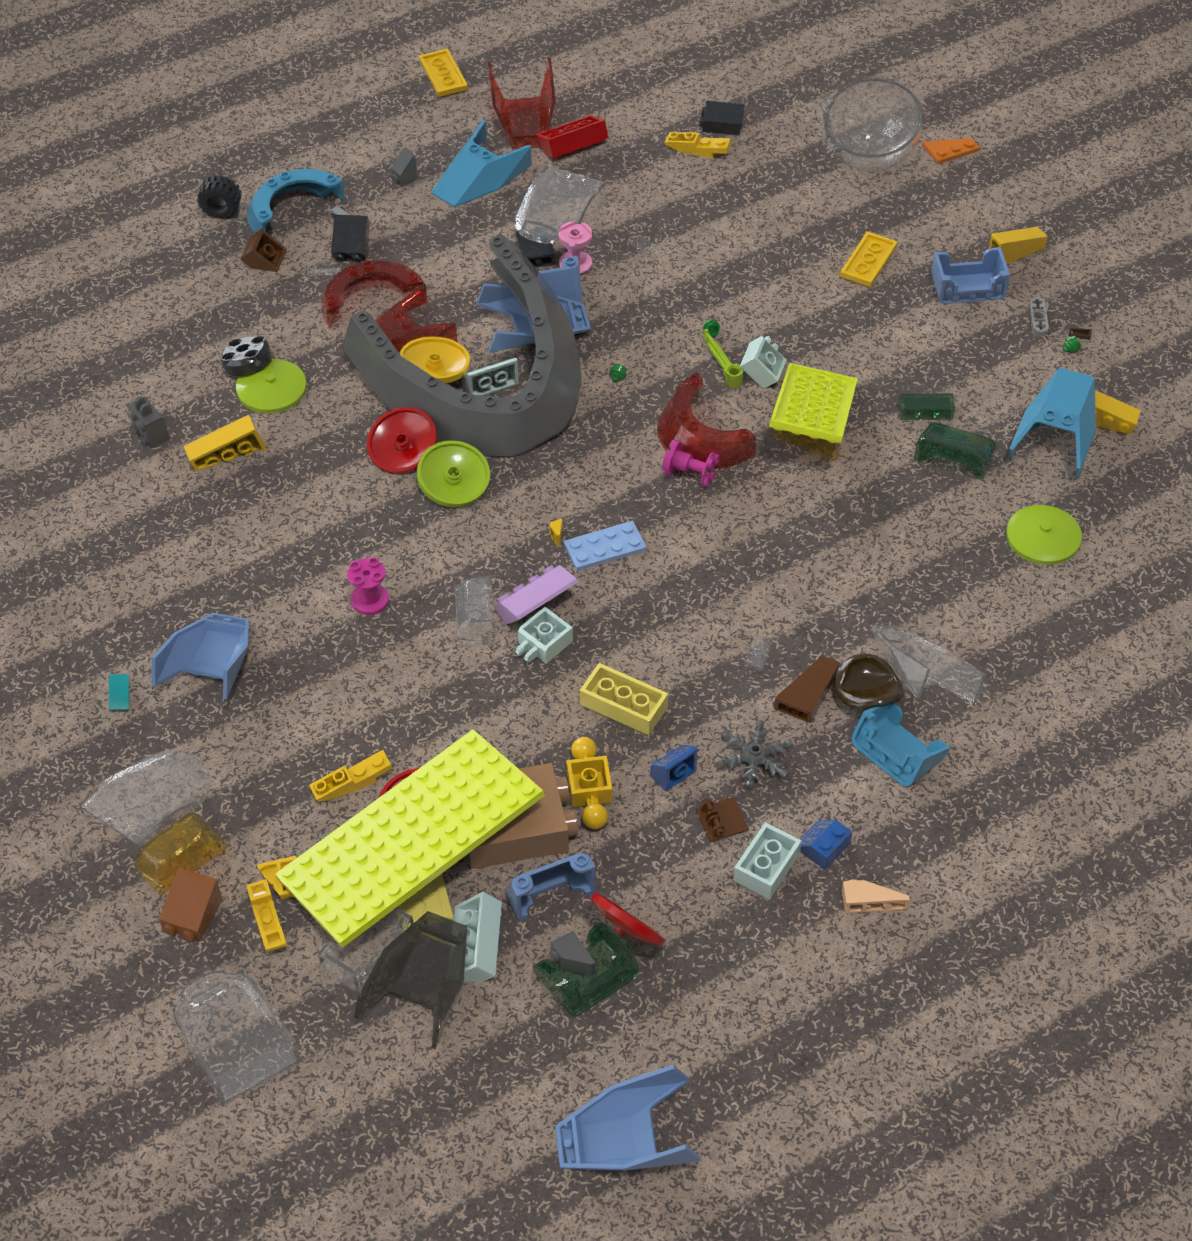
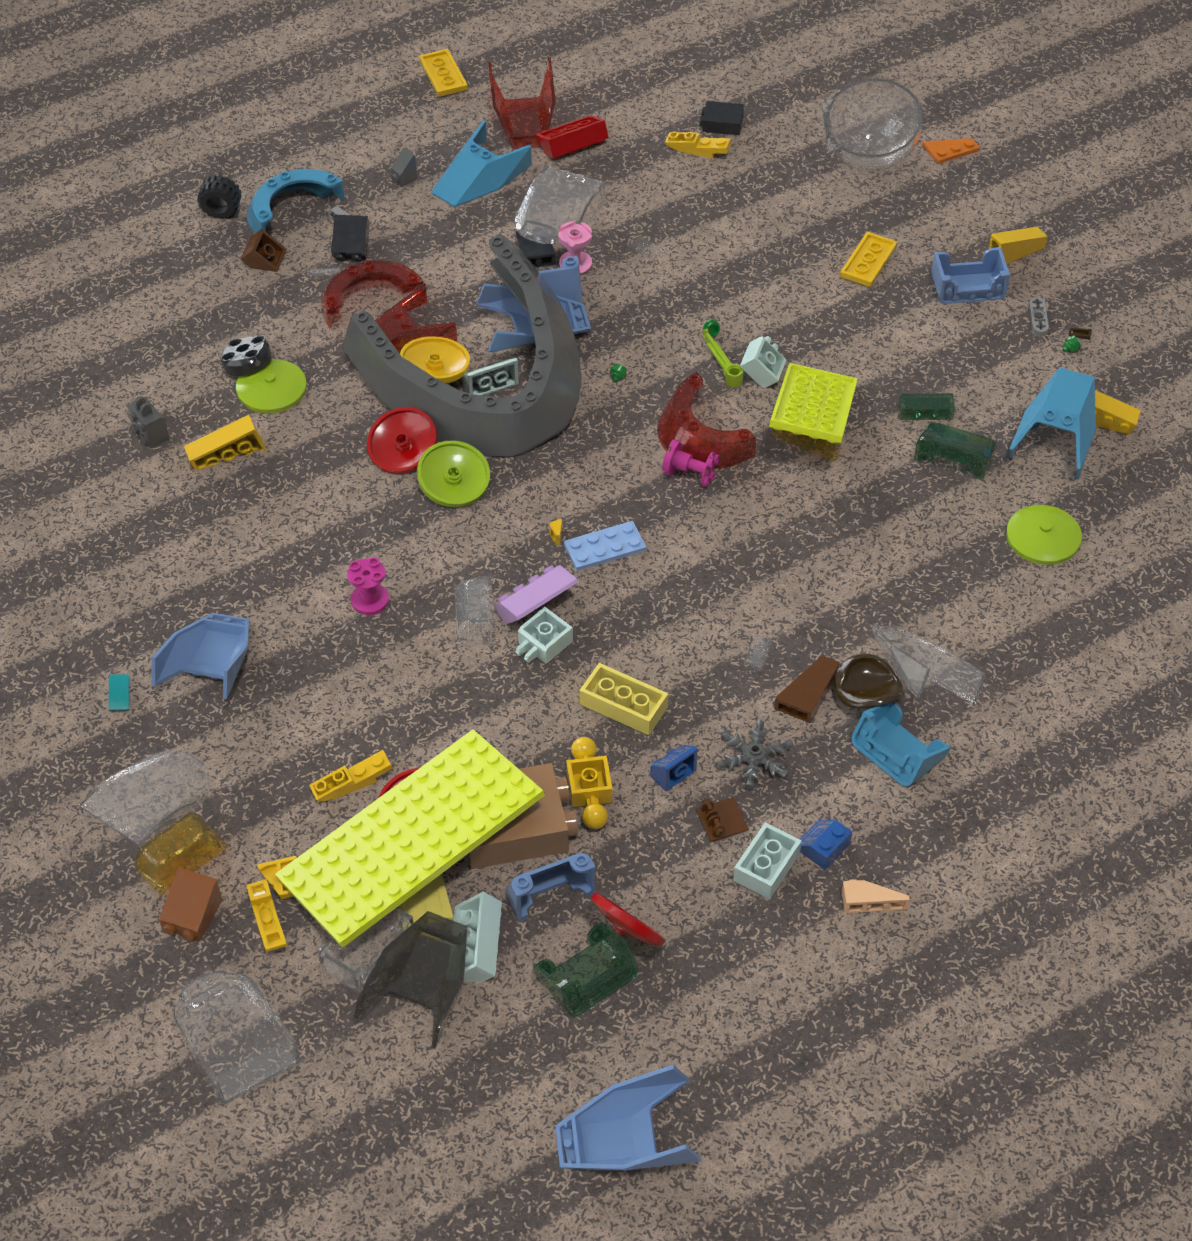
dark grey slope [549,931,595,976] -> none

